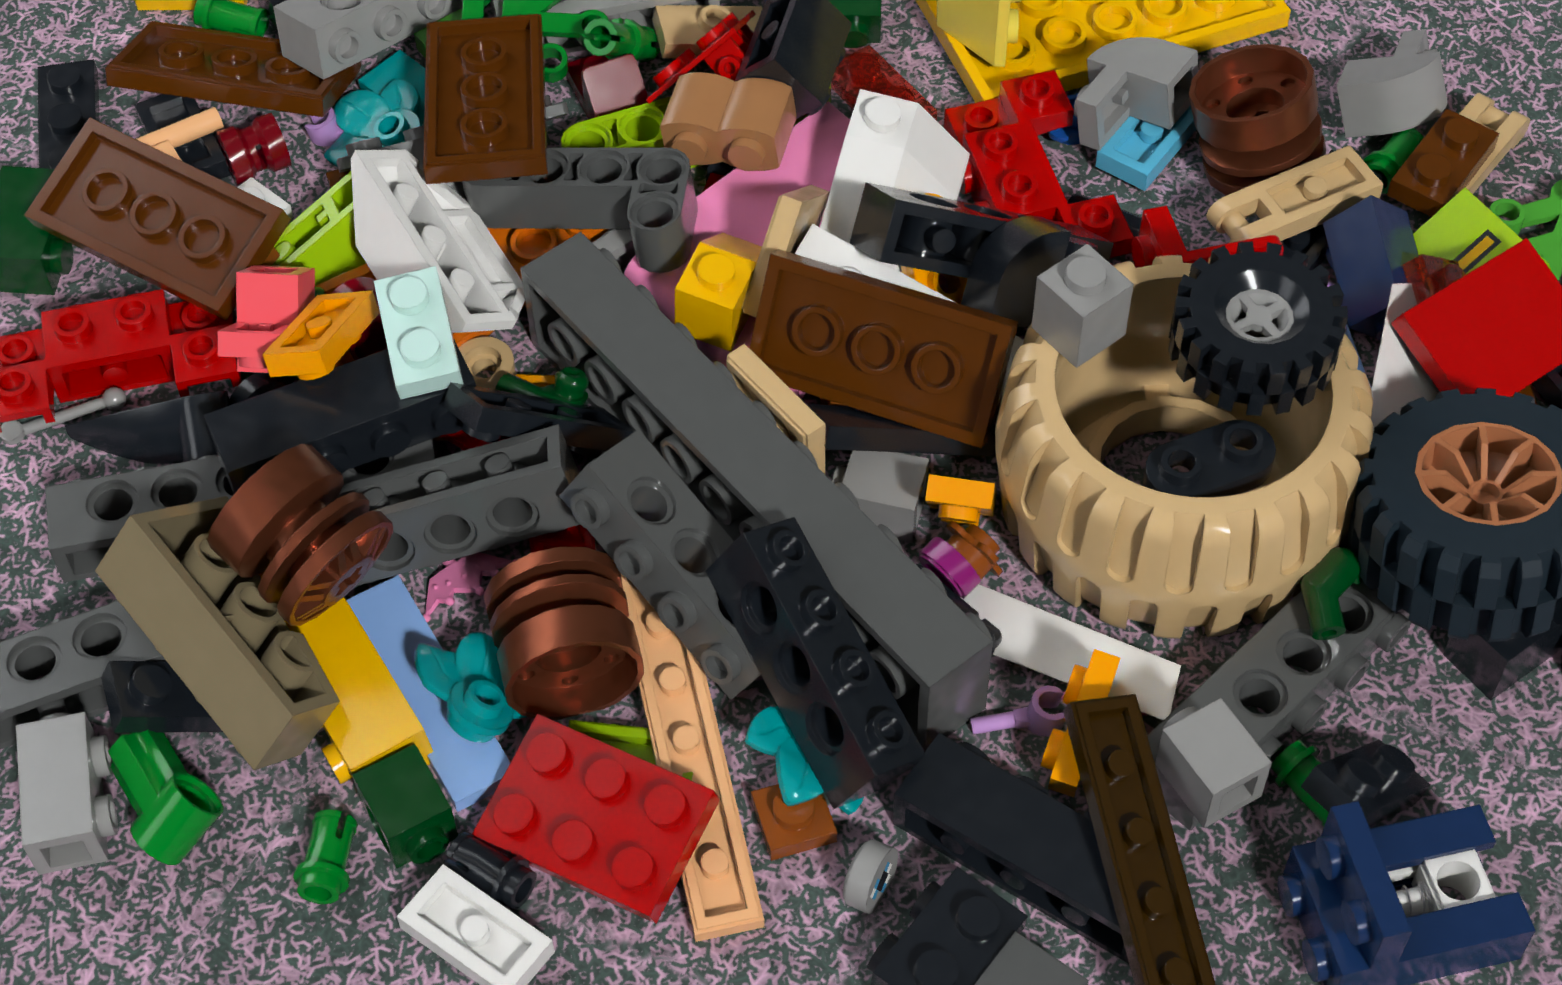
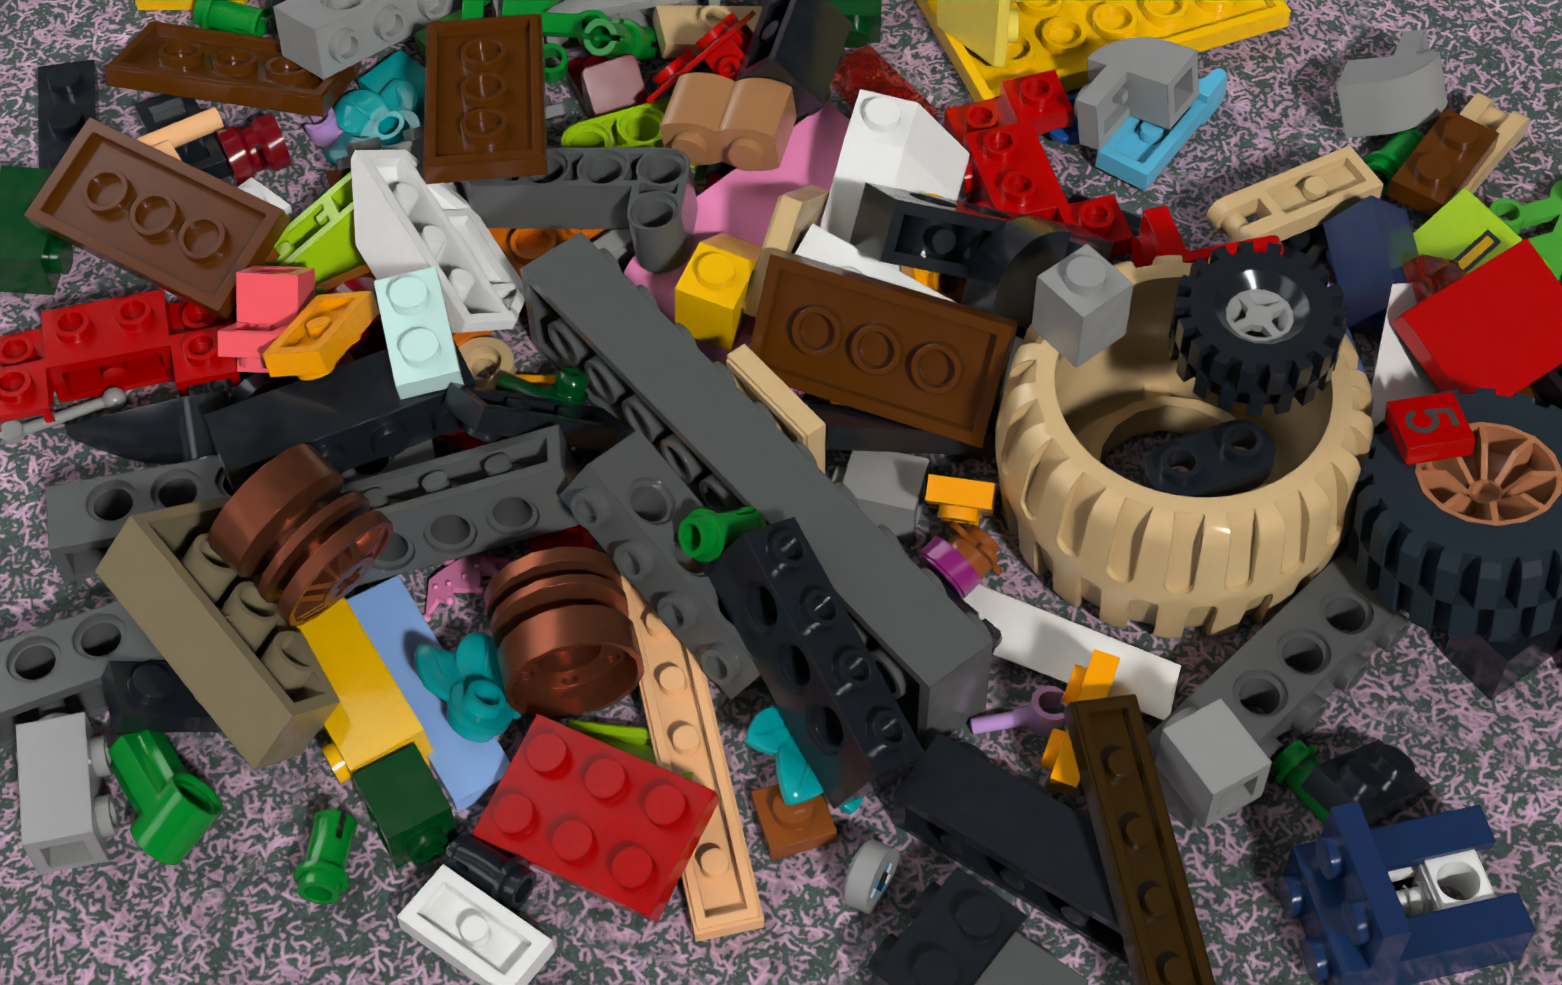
copper wheel [1189,44,1326,195] -> none
dark green arm [1300,547,1363,640] -> none
none -> green pin [678,506,766,563]
none -> red tile [1385,391,1475,465]

